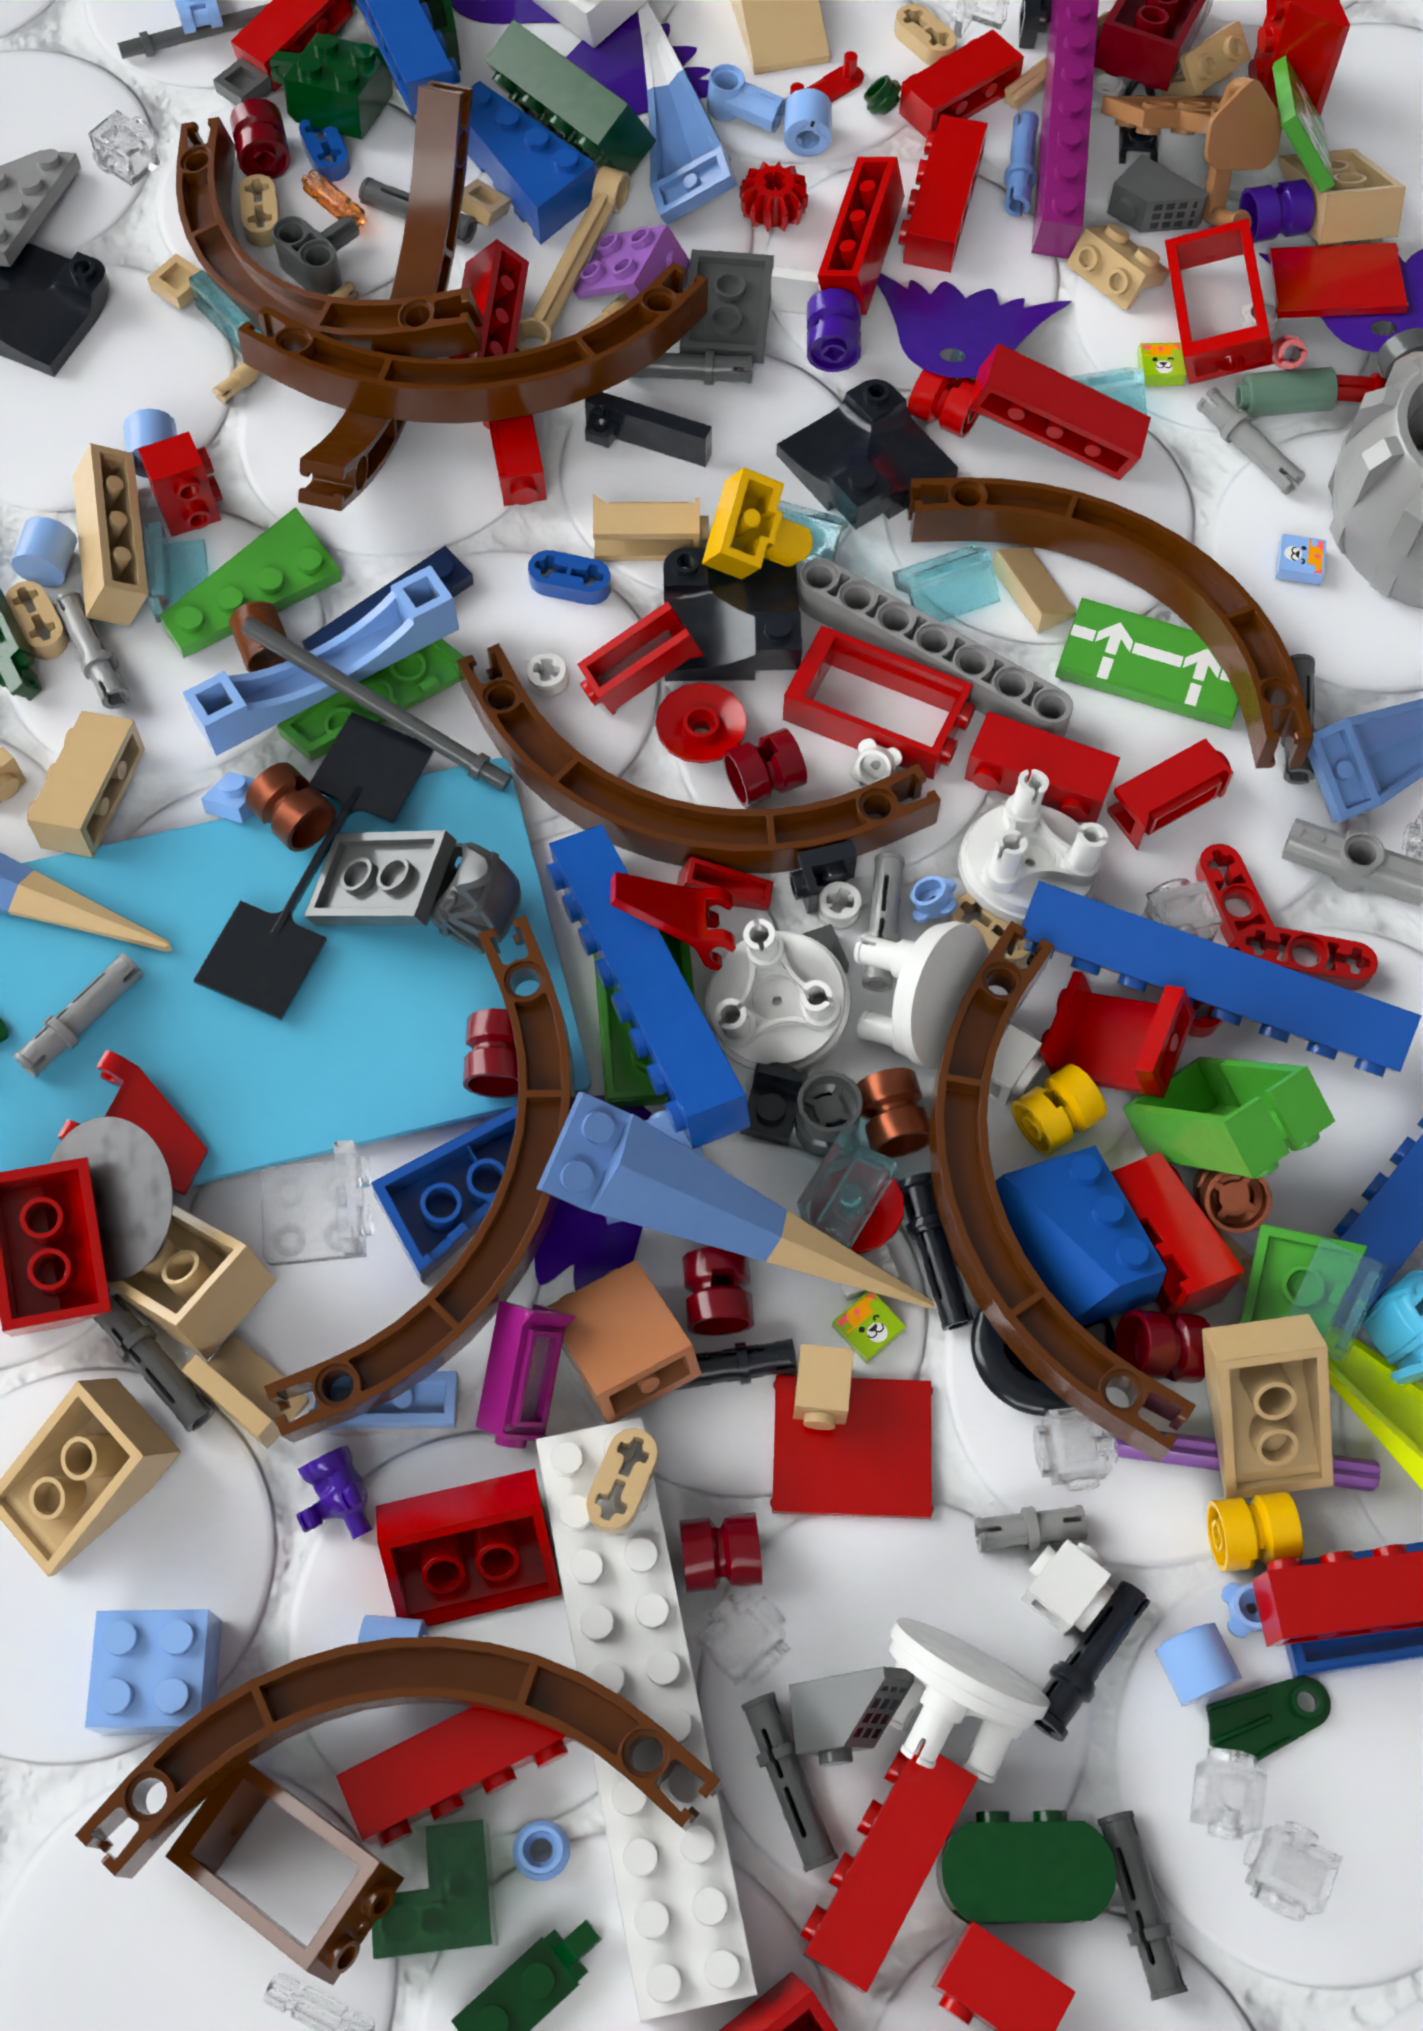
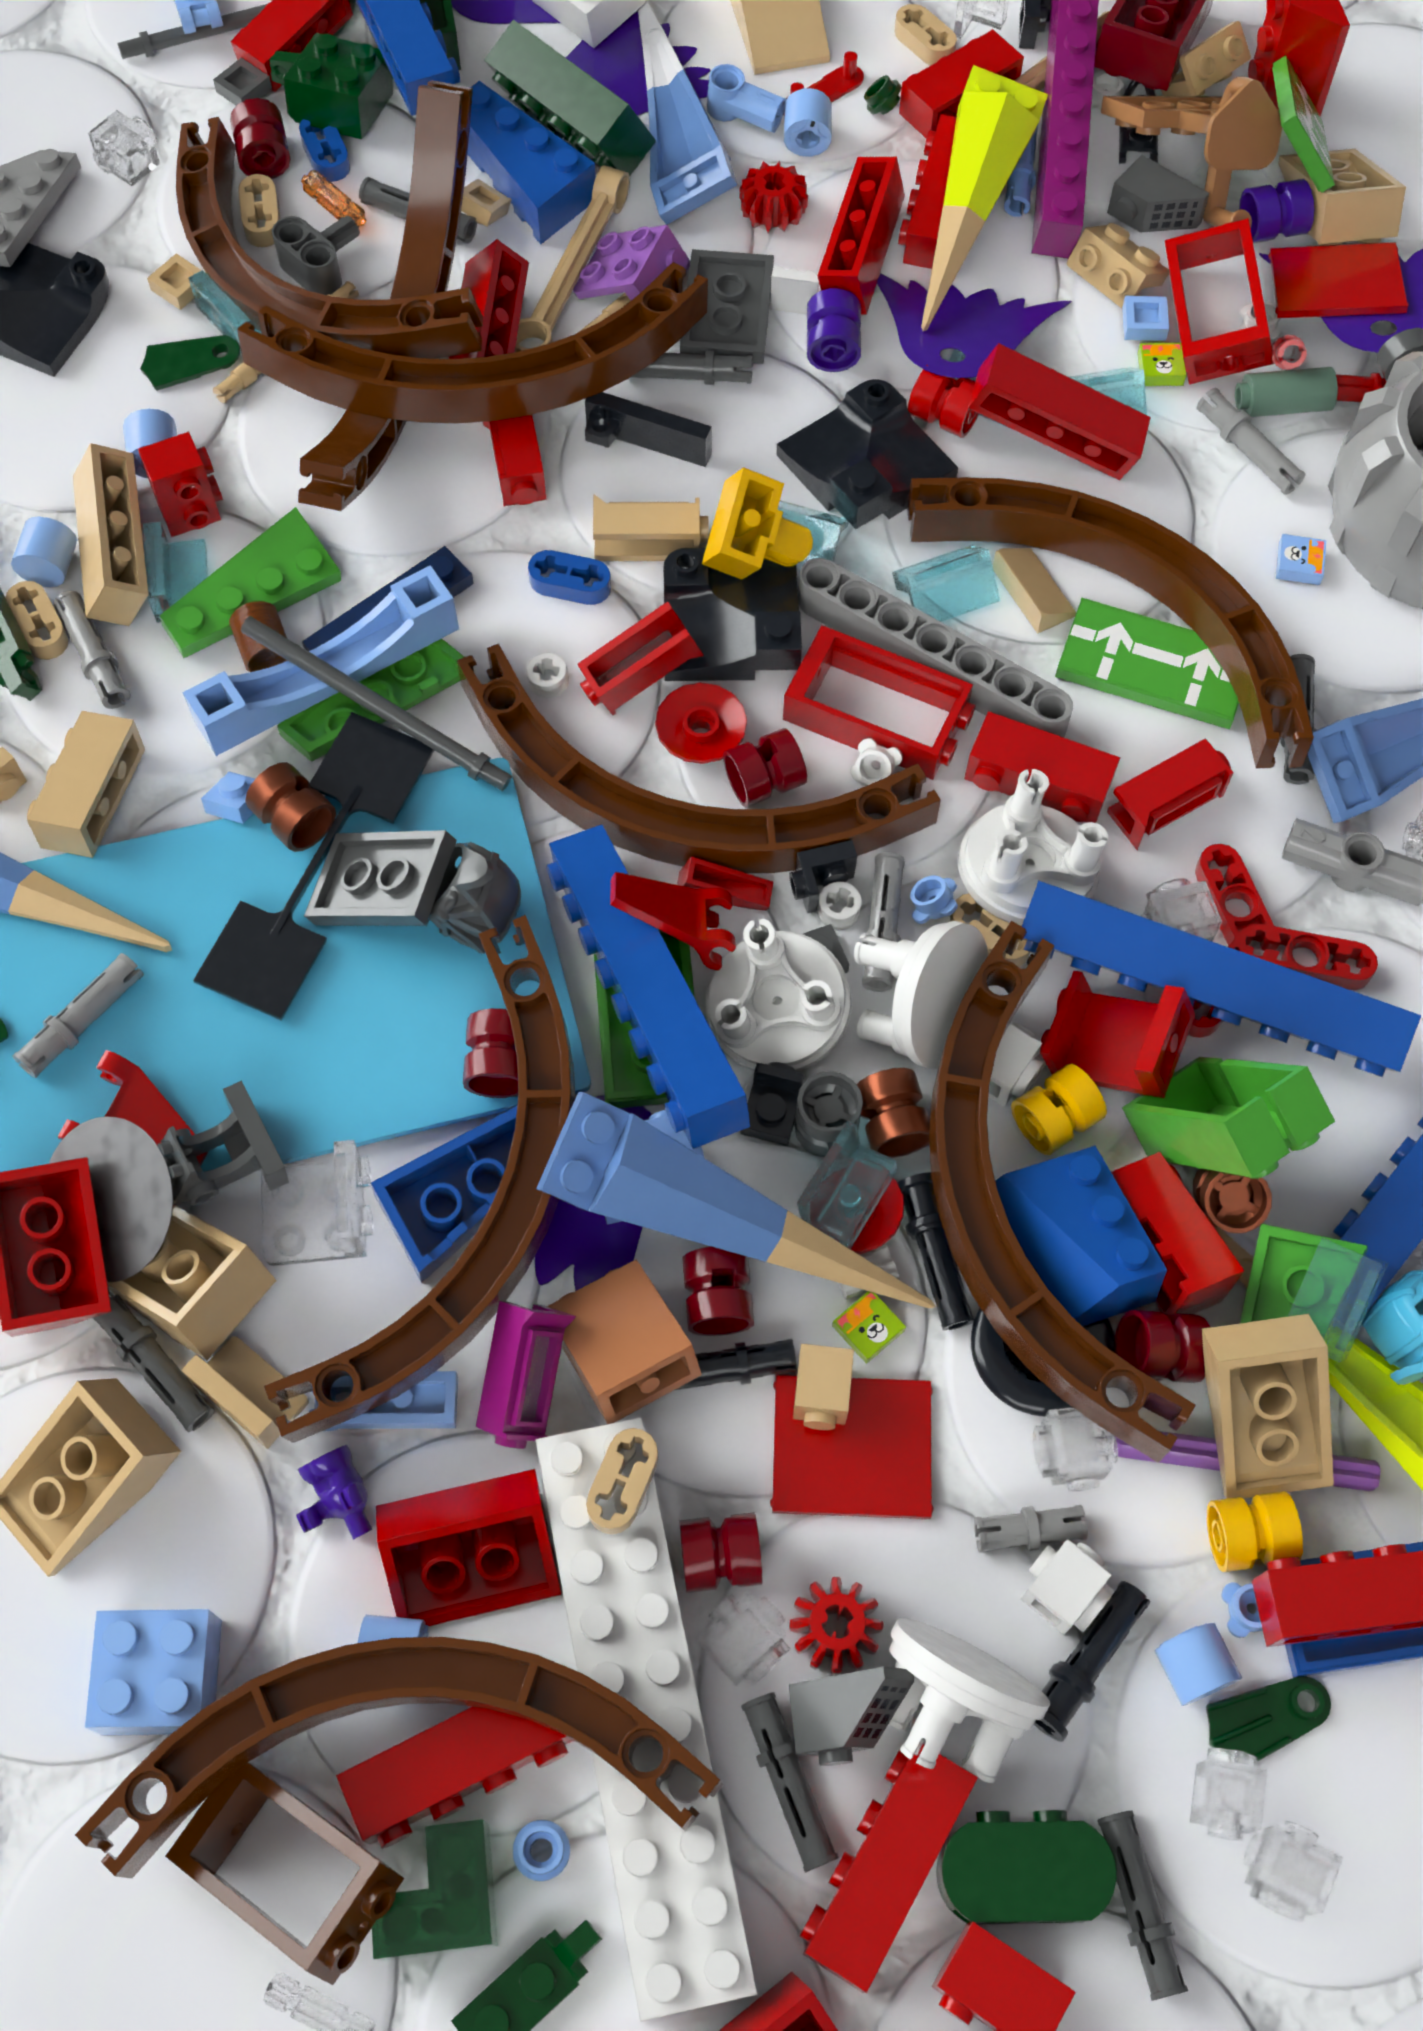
none -> dark green piece [140,335,240,391]
none -> dark grey tile [158,1080,289,1206]
none -> red gear [789,1577,884,1675]
none -> neon yellow plate [921,65,1048,332]
none -> light blue plate [1122,296,1169,341]

